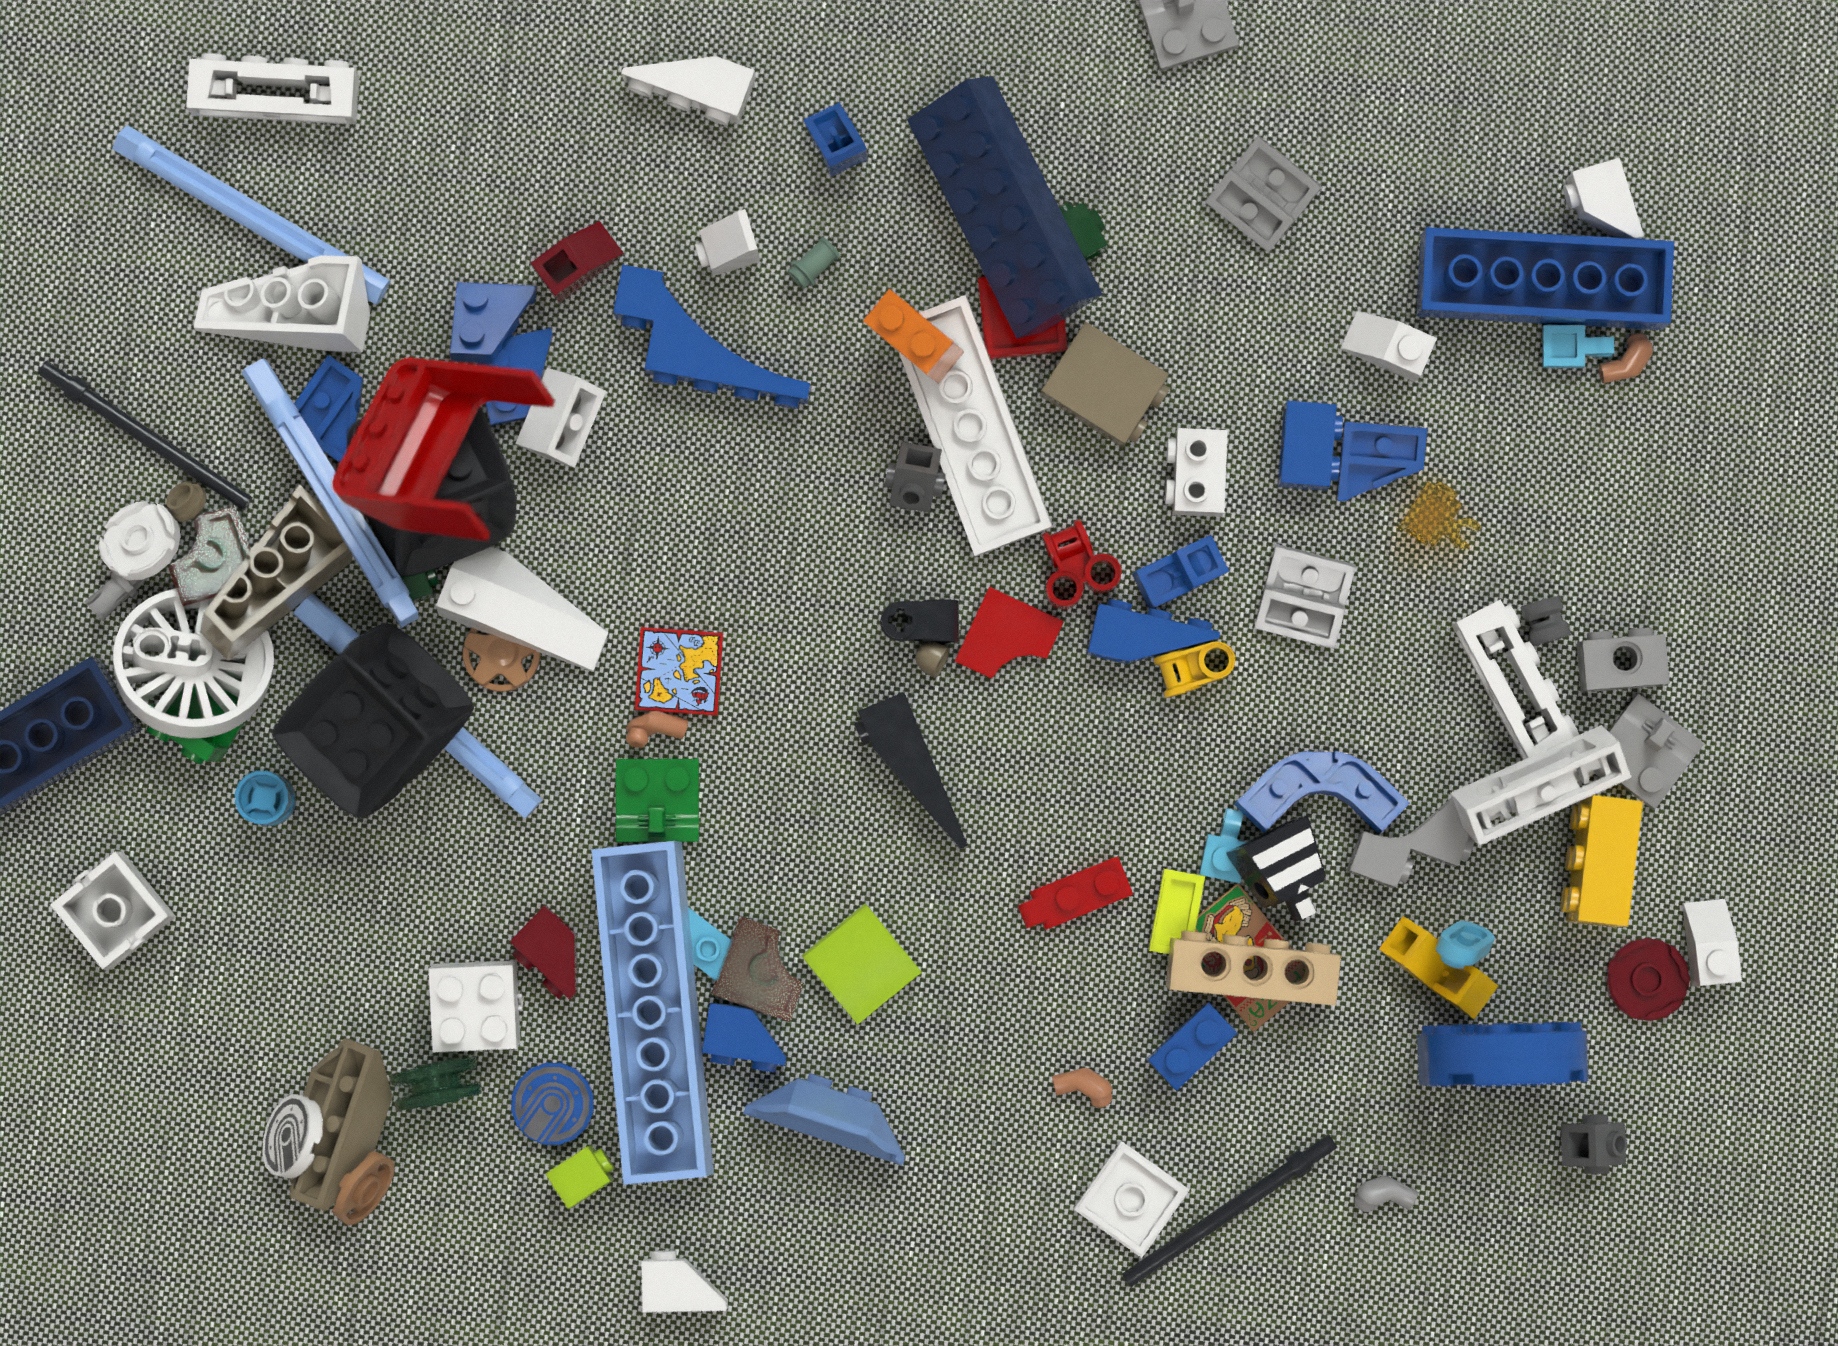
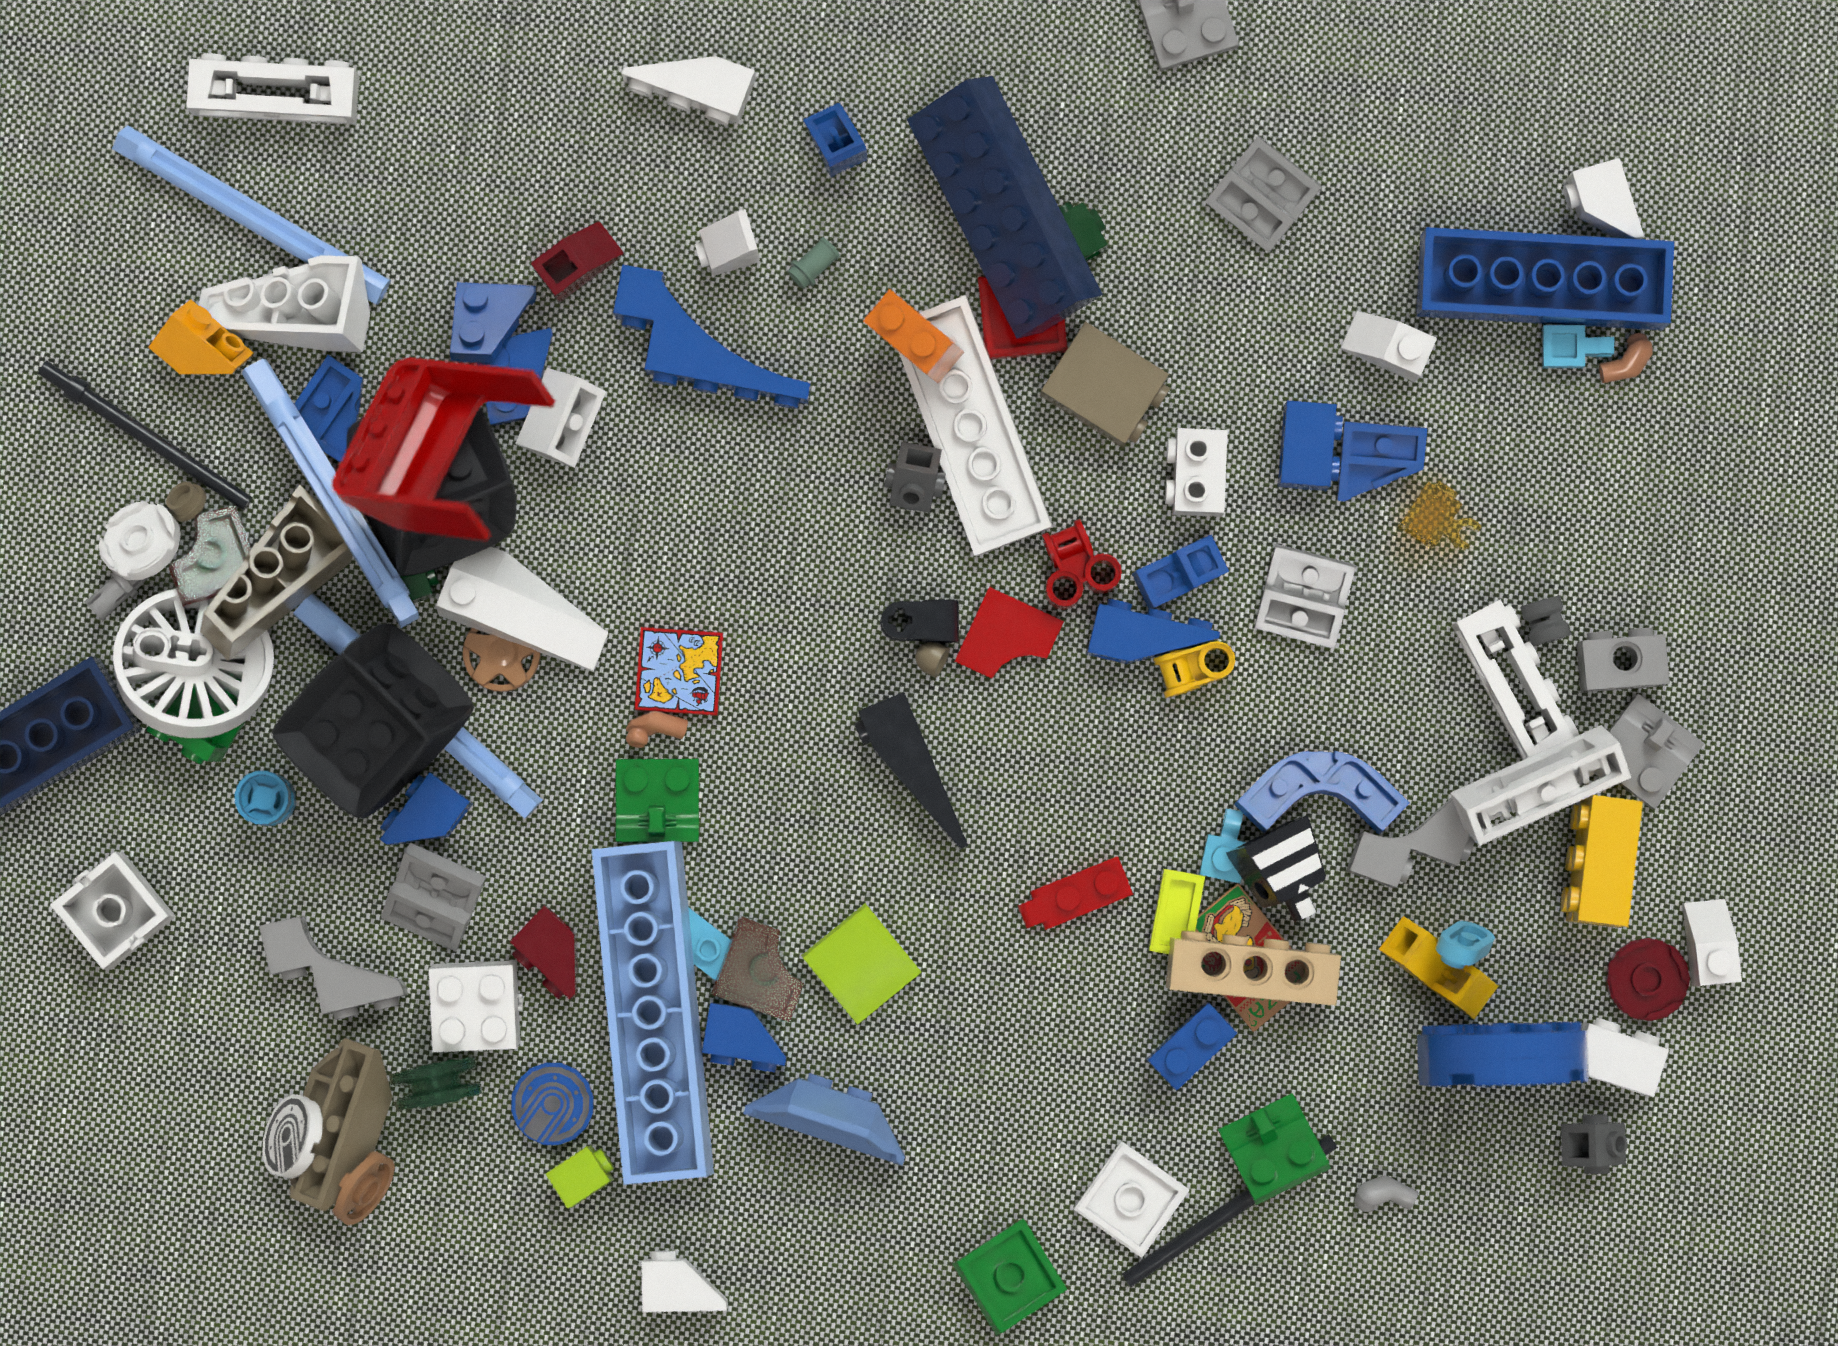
nougat arm [1052,1068,1112,1108] -> none
none -> light orange slope [148,299,254,374]
none -> light grey arch [259,916,408,1020]
none -> blue slope [379,772,473,846]
none -> light grey slope [381,843,486,952]
none -> green hinge [952,1218,1068,1335]
none -> green hinge [1218,1093,1331,1205]
none -> white brick [1582,1018,1669,1097]

